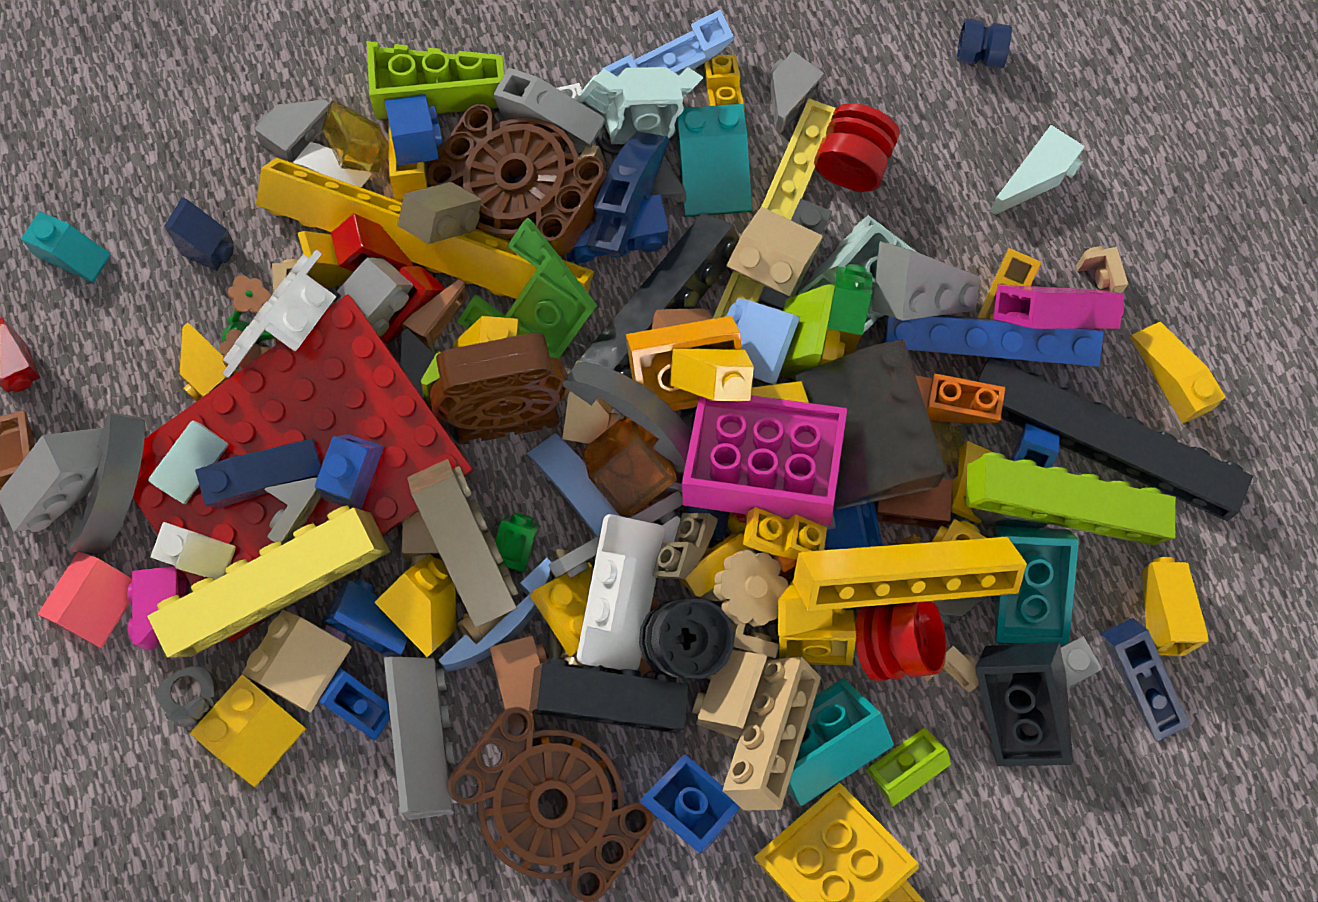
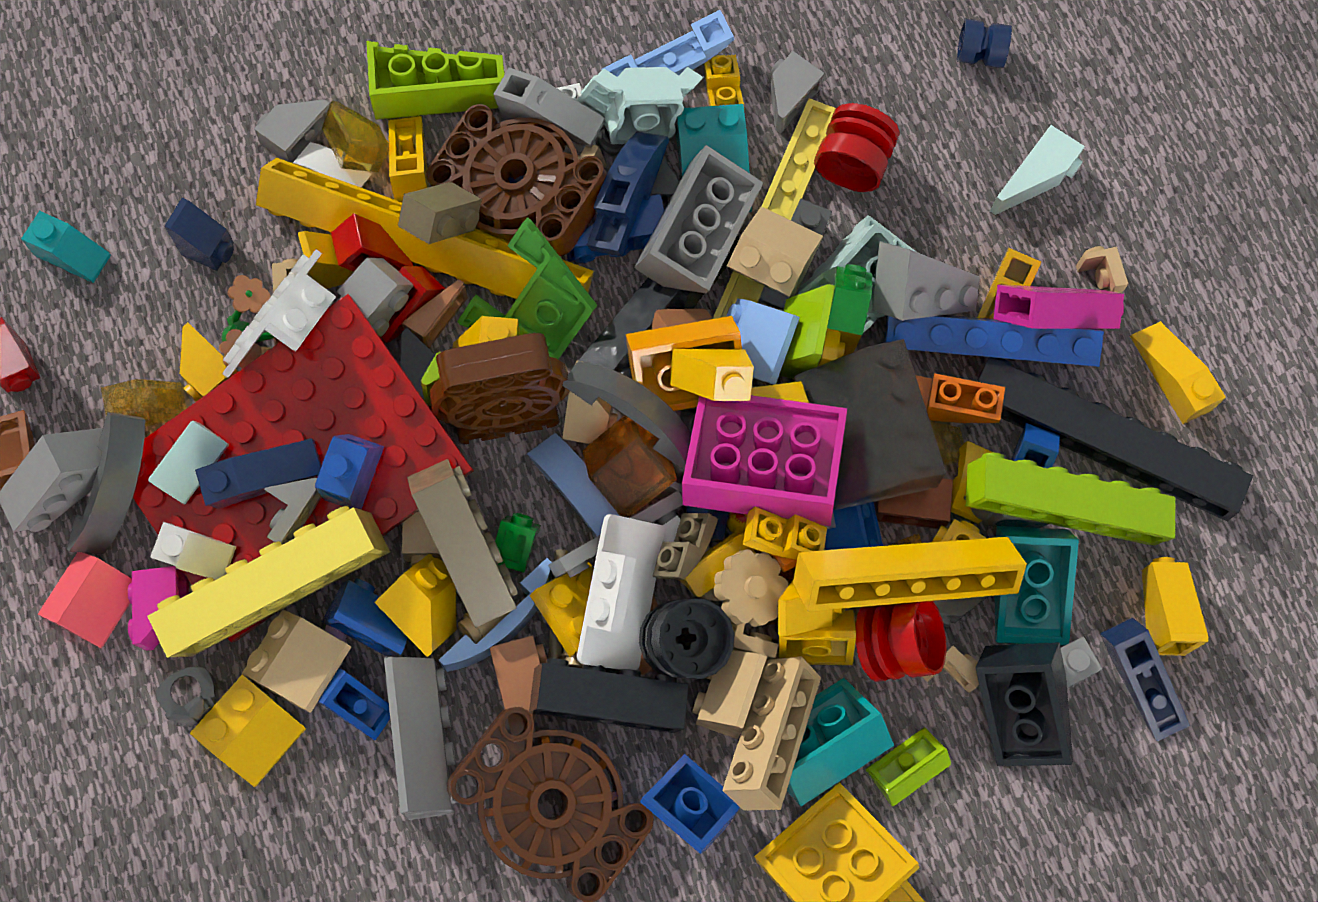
blue brick [385,94,443,166] -> none
none -> clear yellow slope [101,379,187,427]
none -> light grey slope [634,145,763,293]

